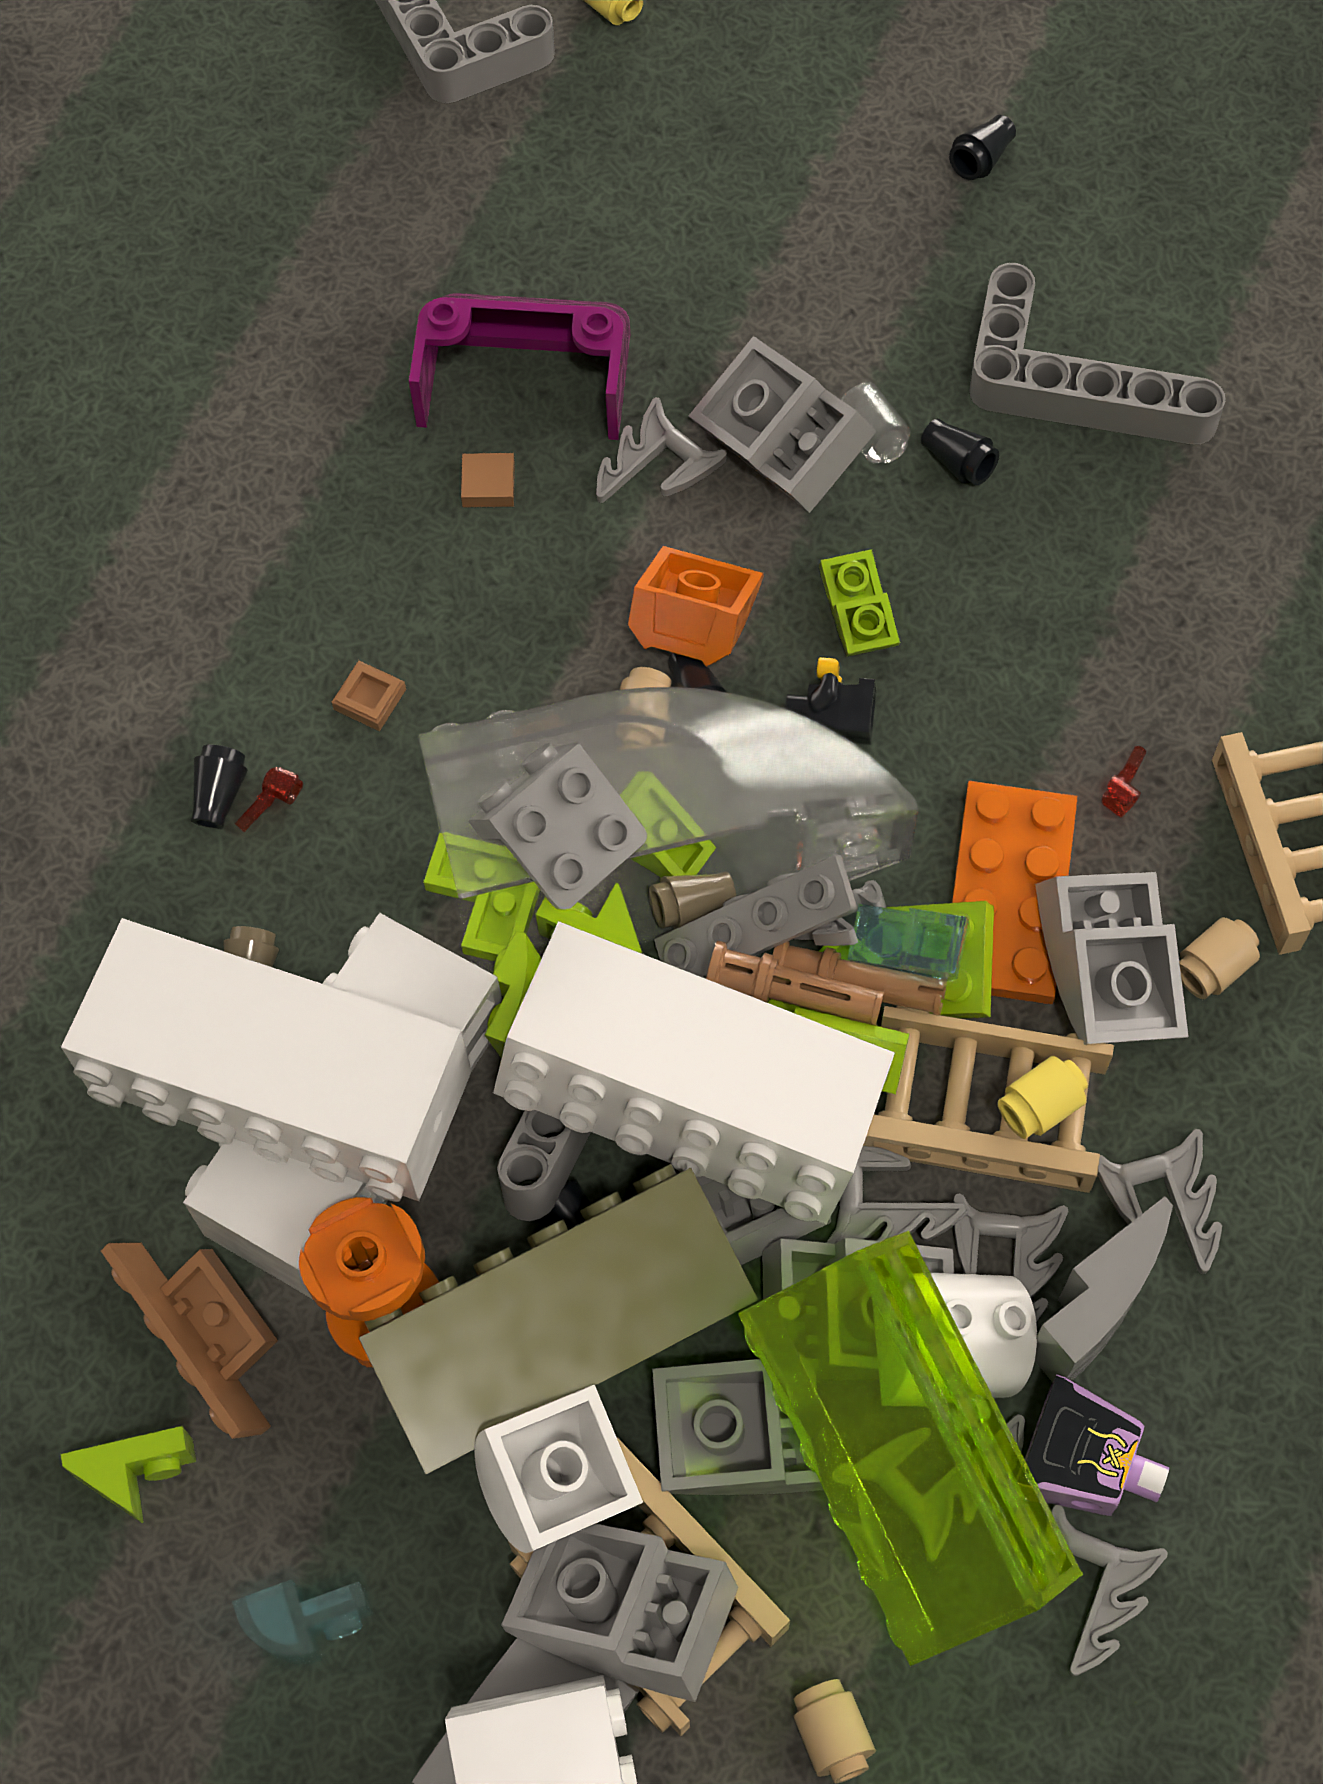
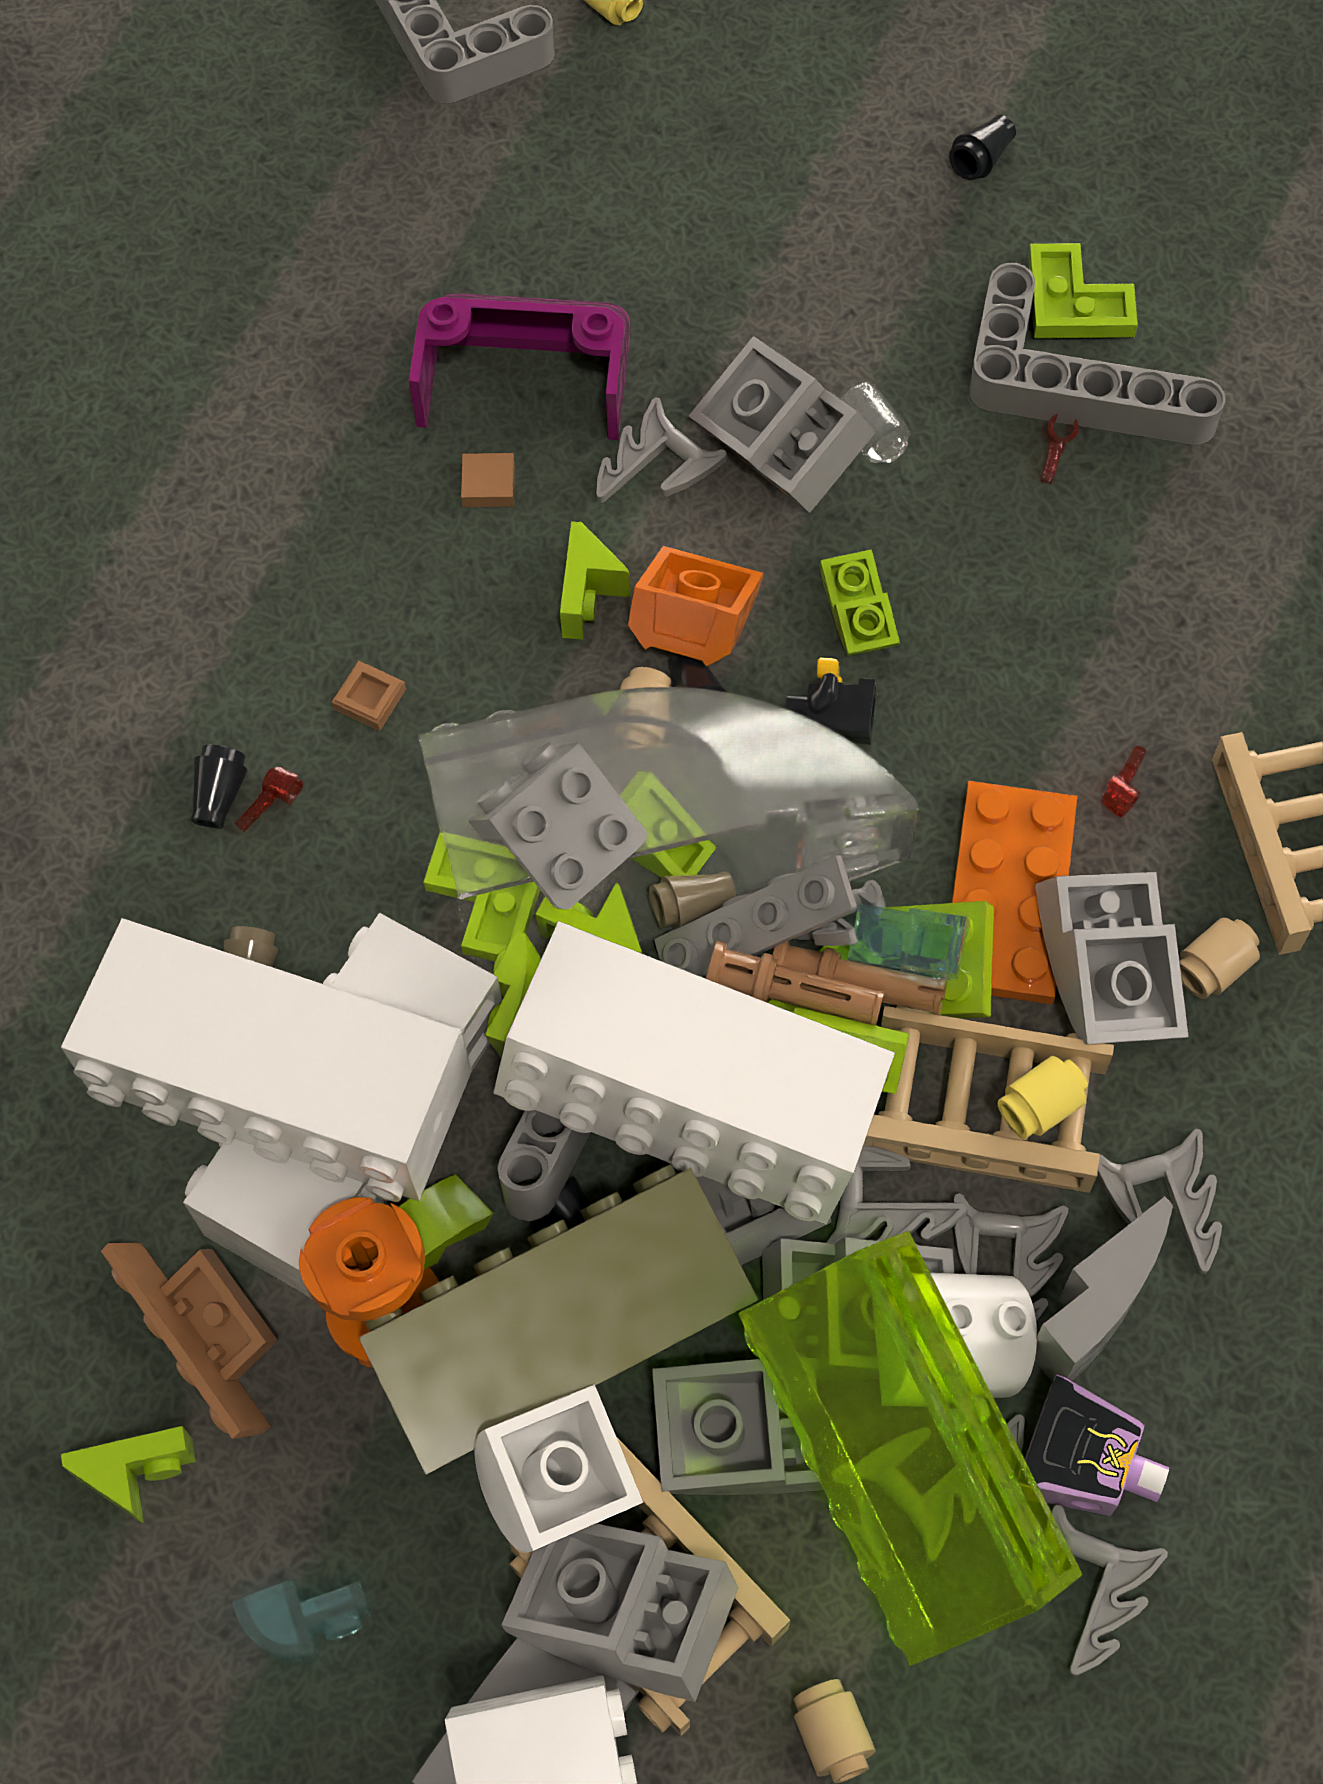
black cone [921,418,999,485] -> none
none -> lime slope [399,1174,494,1270]
none -> lime slope [560,521,631,640]
none -> lime plate [1028,243,1138,338]
none -> clear red hand [1040,414,1079,485]

